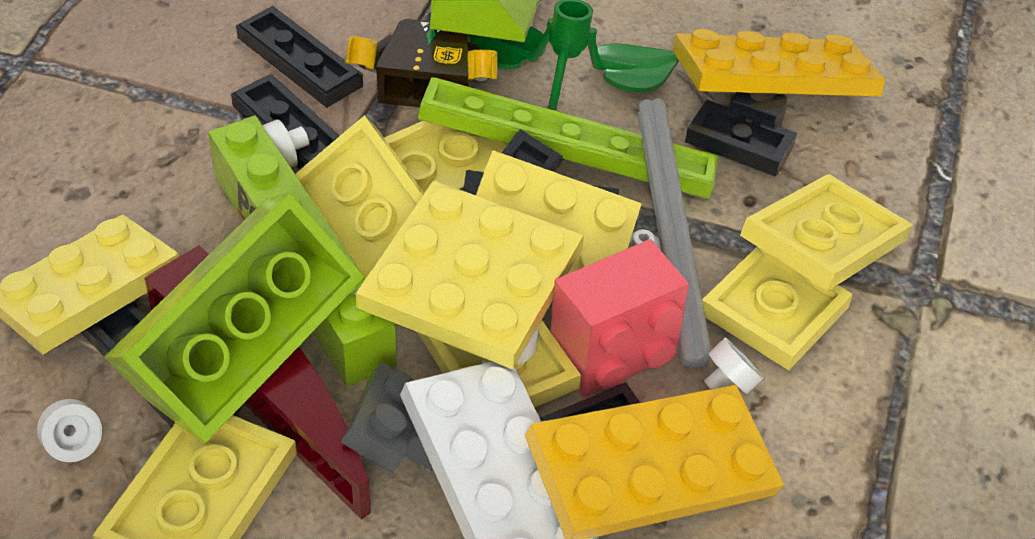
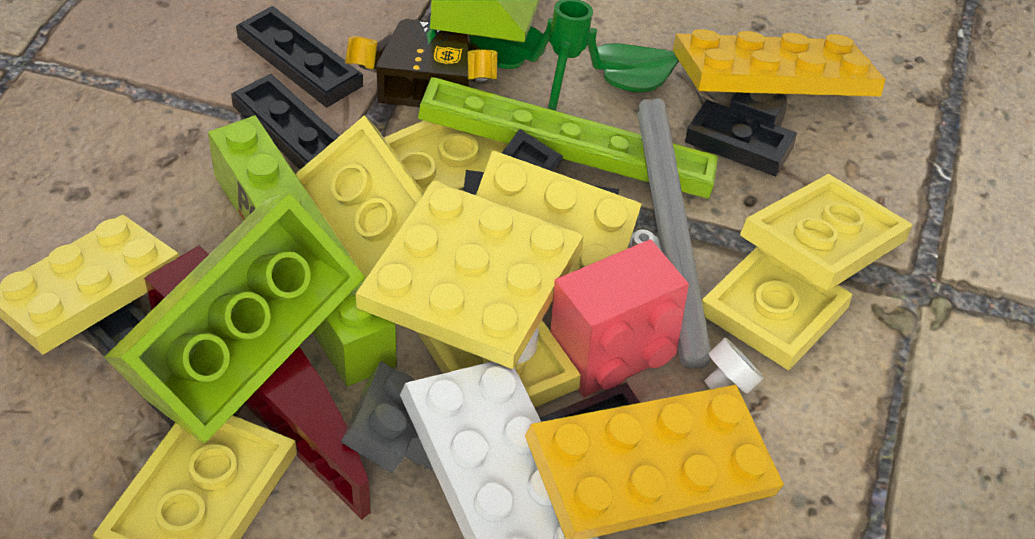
white tile [37,399,102,462] -> none
white tile [262,119,309,168] -> none

